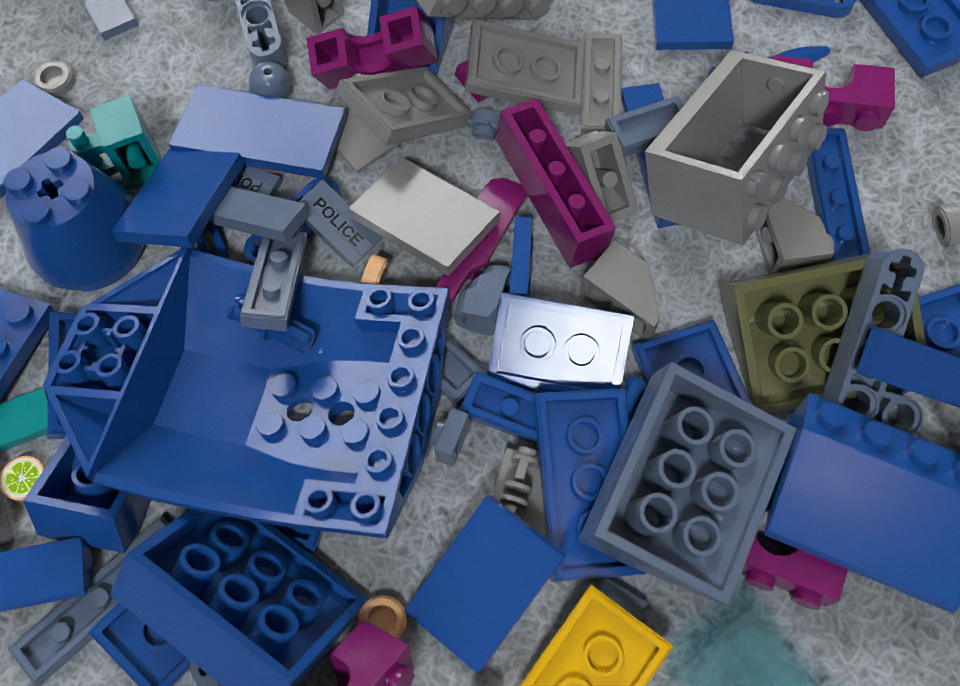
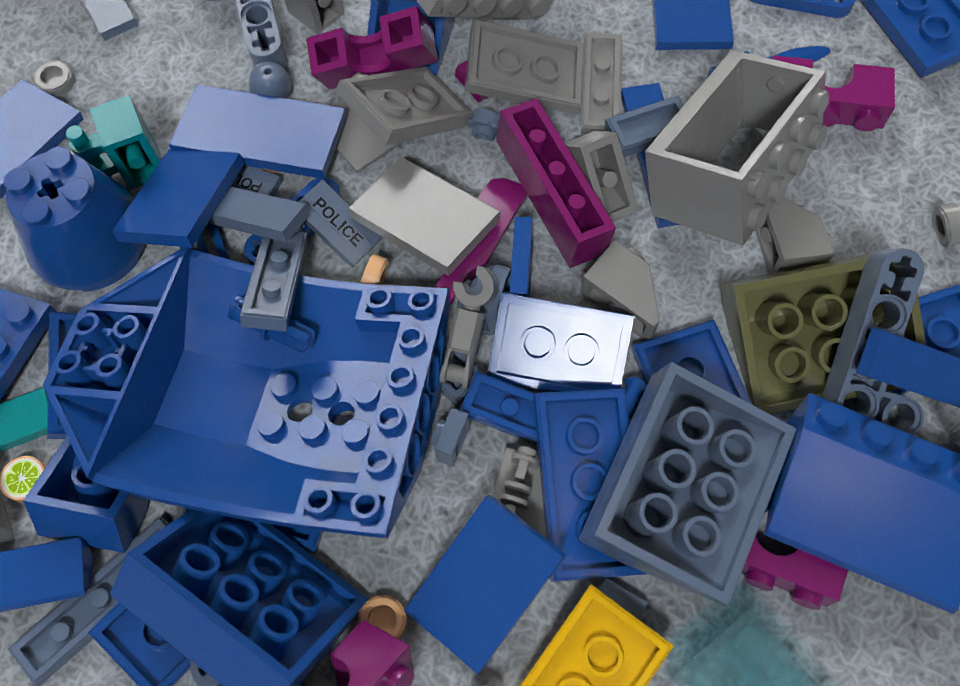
blue tile [807,129,870,262] -> none
none -> light grey piece [439,265,499,390]

